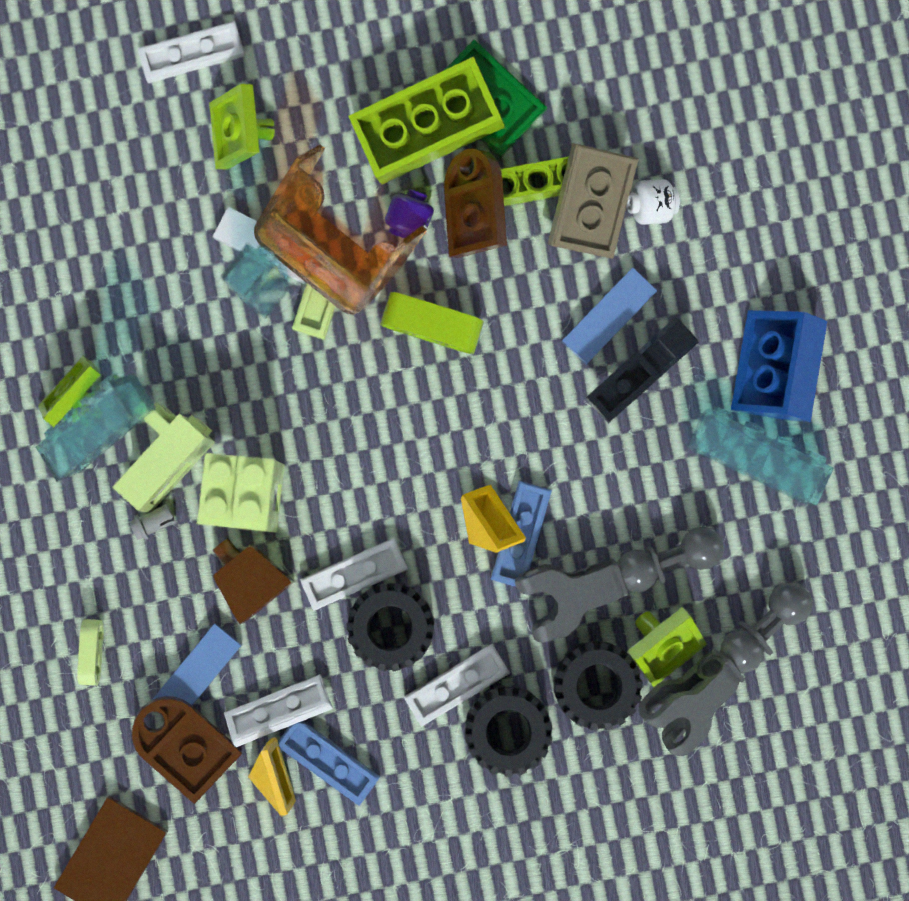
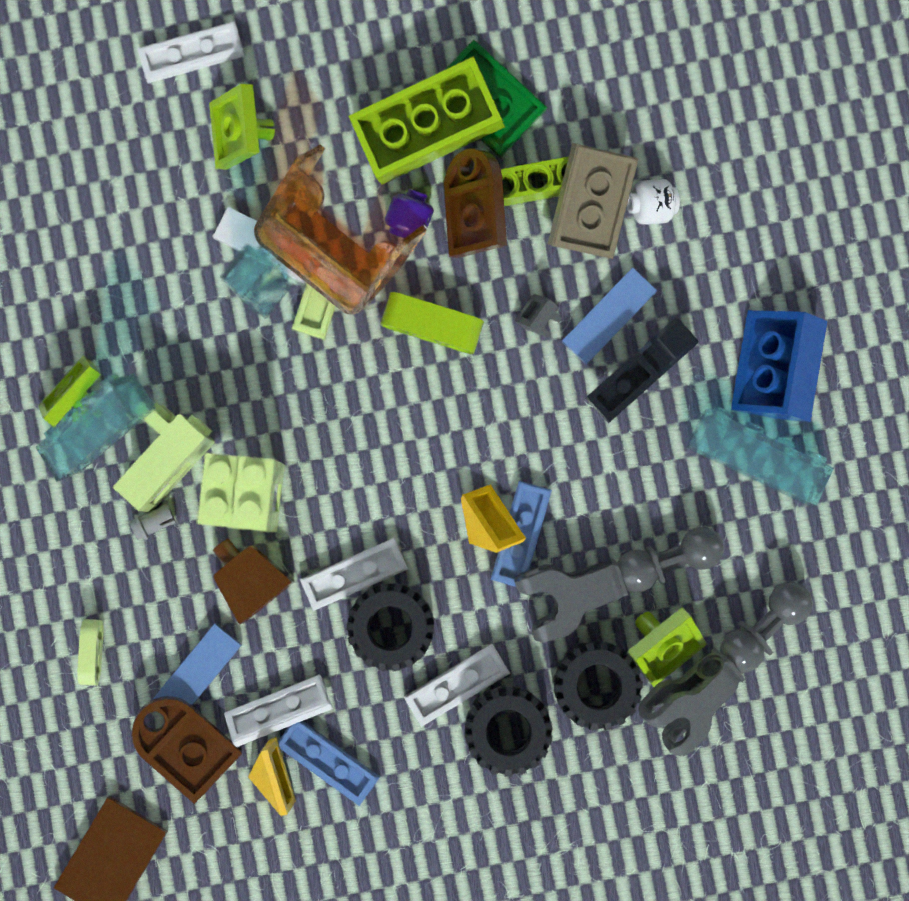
none -> dark grey tile [514,293,562,337]

